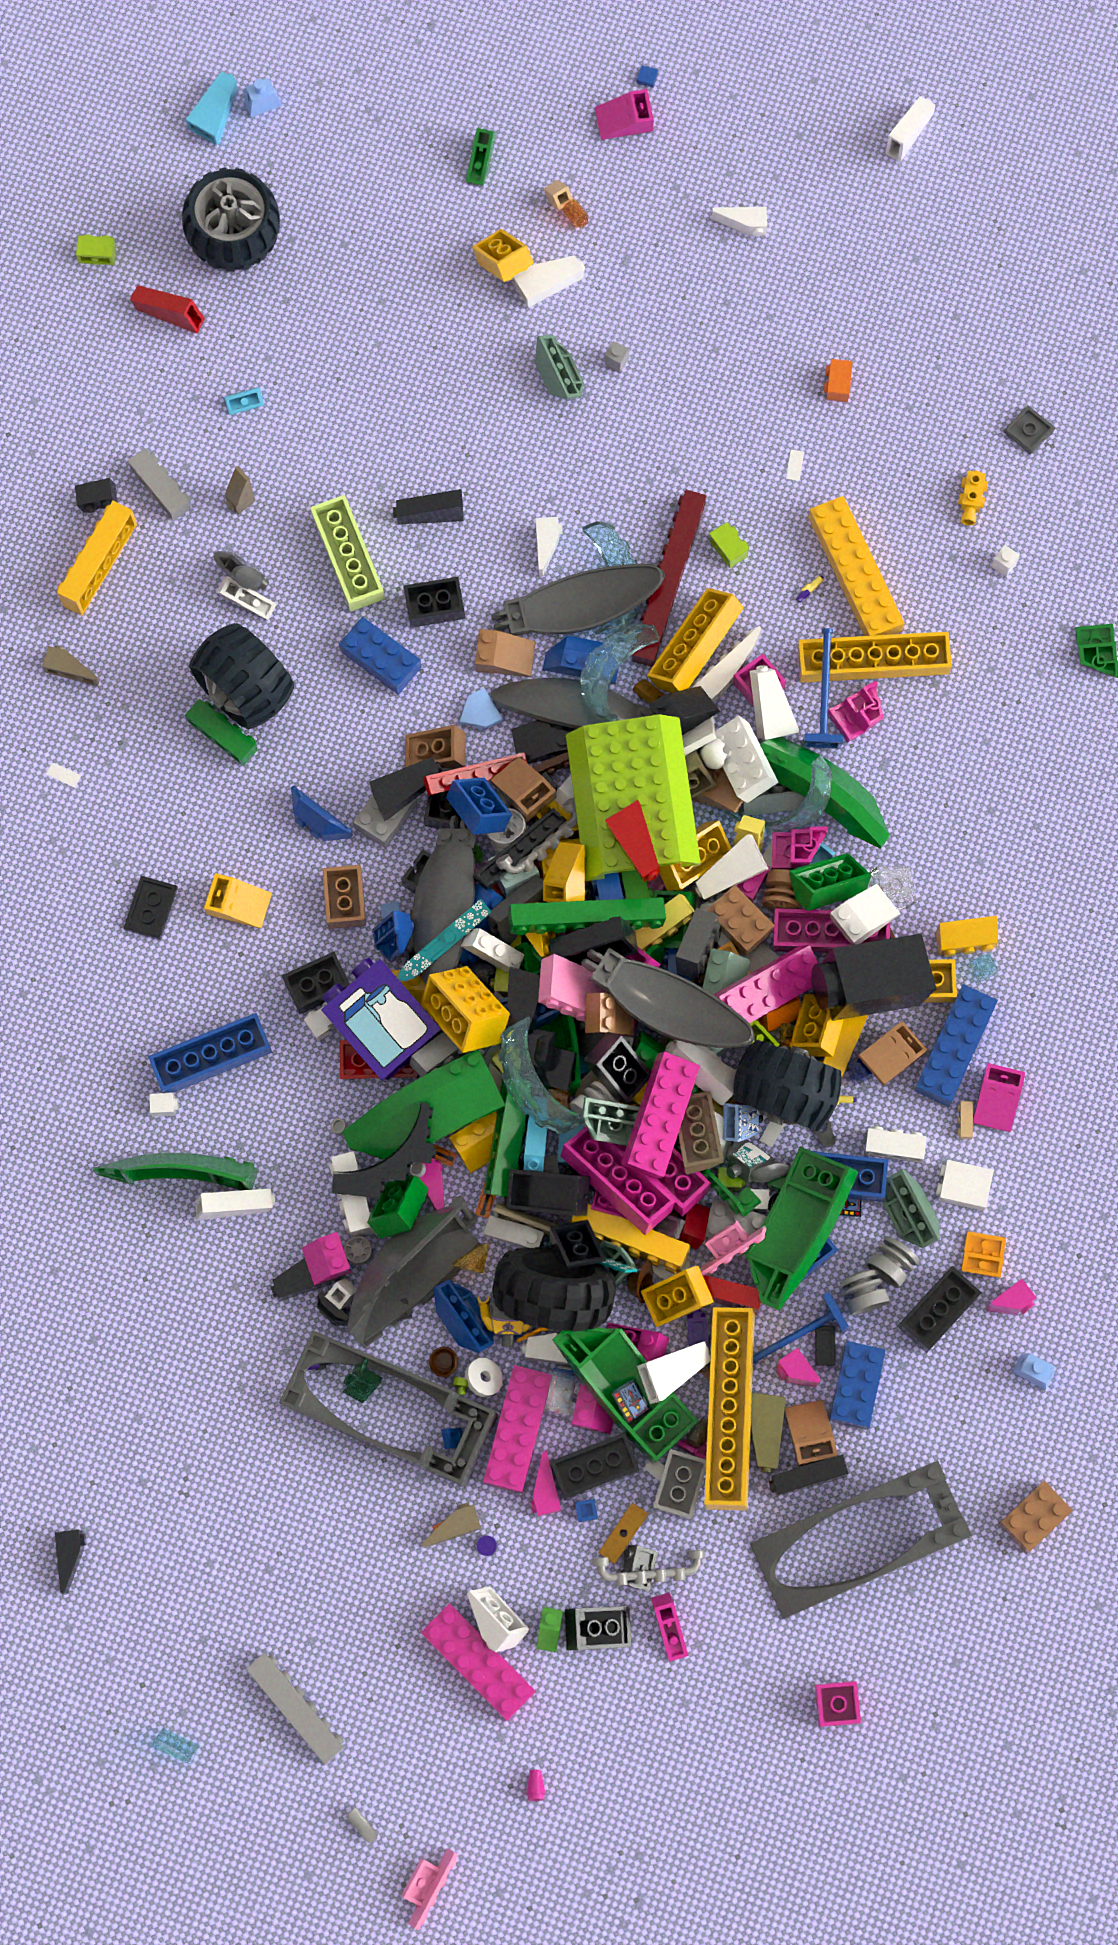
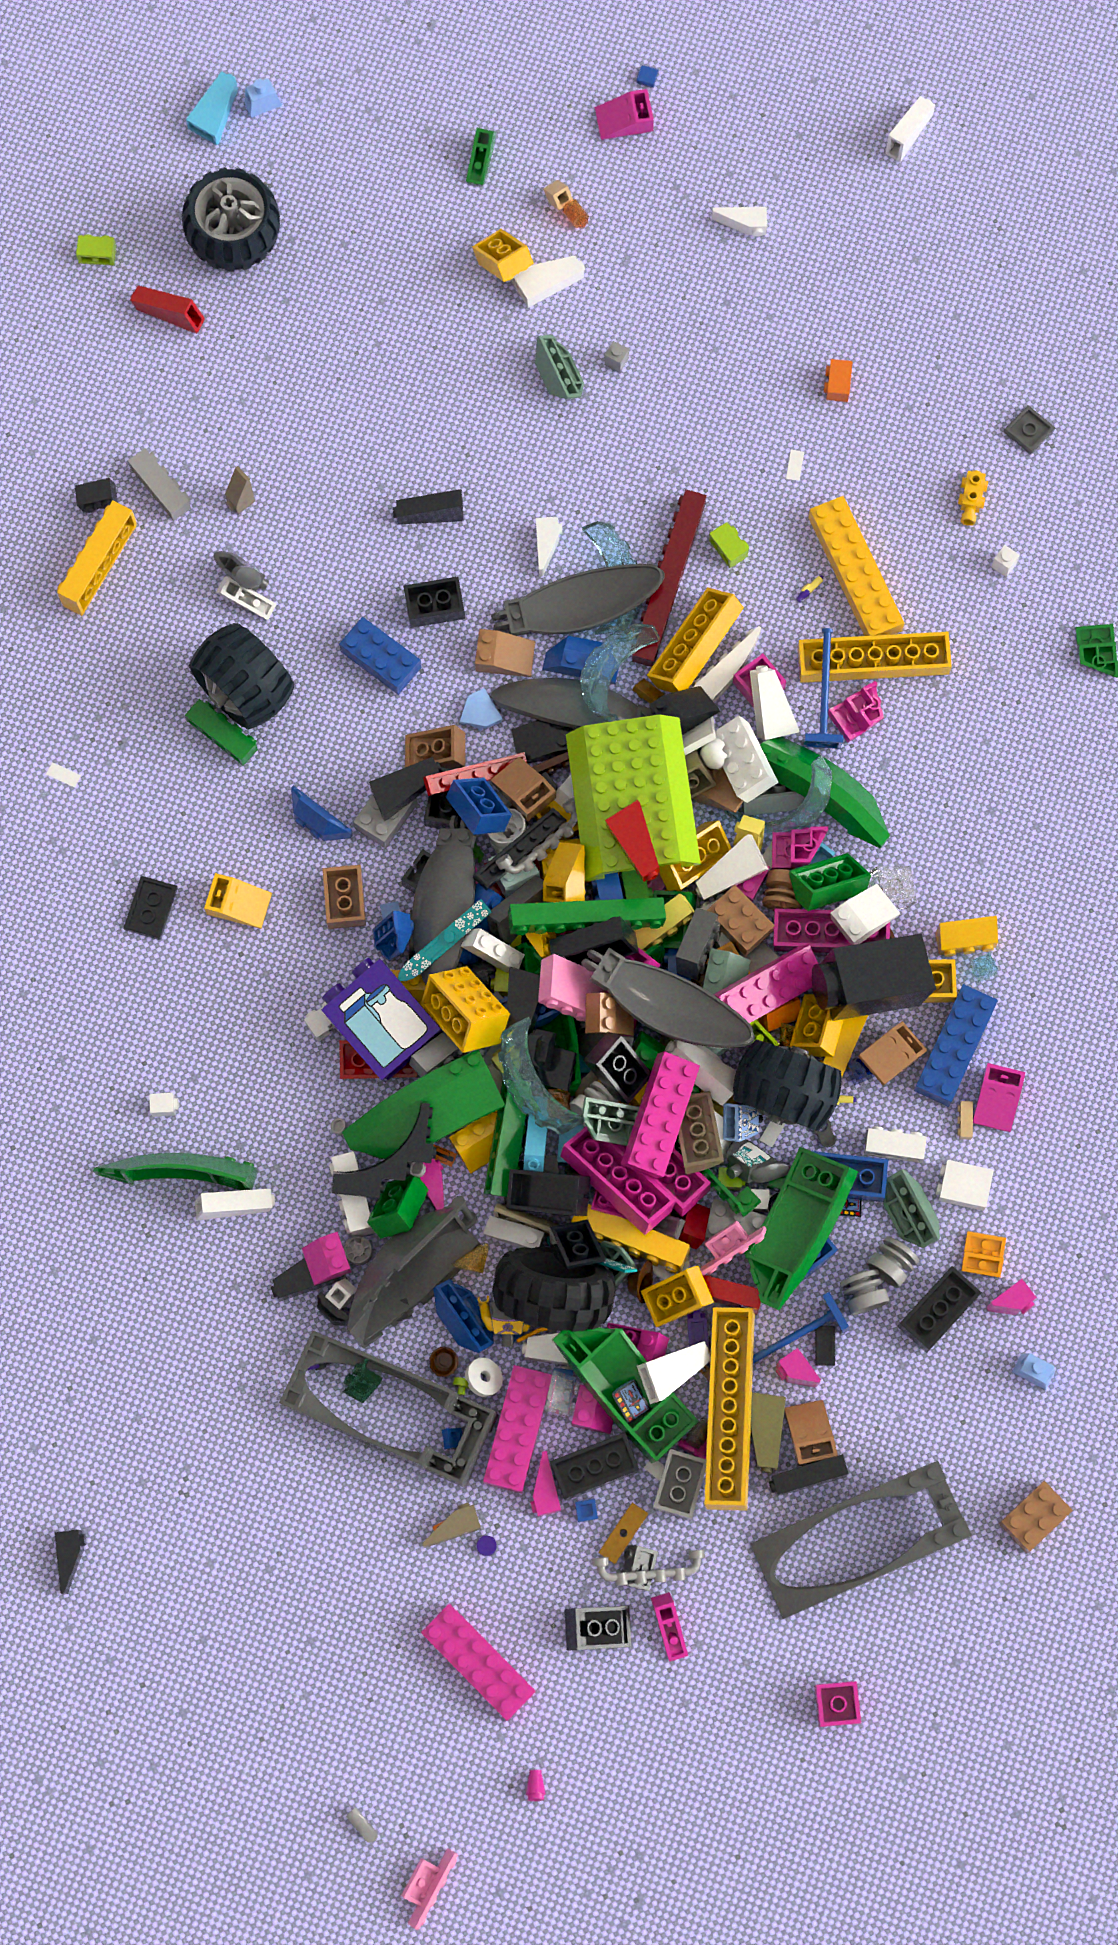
dark tan slope [42,646,99,686] -> none
blue brick [148,1013,273,1093] -> none
clear light blue tile [151,1728,201,1765] -> none
medium azure slope [224,387,264,415] -> none
light grey brick [246,1653,345,1764] -> none
black brick [282,952,350,1015] -> none
yellowish green brick [310,495,385,612] -> none
white slope [467,1586,530,1652] -> none
orange sticker [475,1182,495,1218] -> none
bright green slope [536,1607,563,1653] -> none
blue brick [829,1341,886,1430] -> none

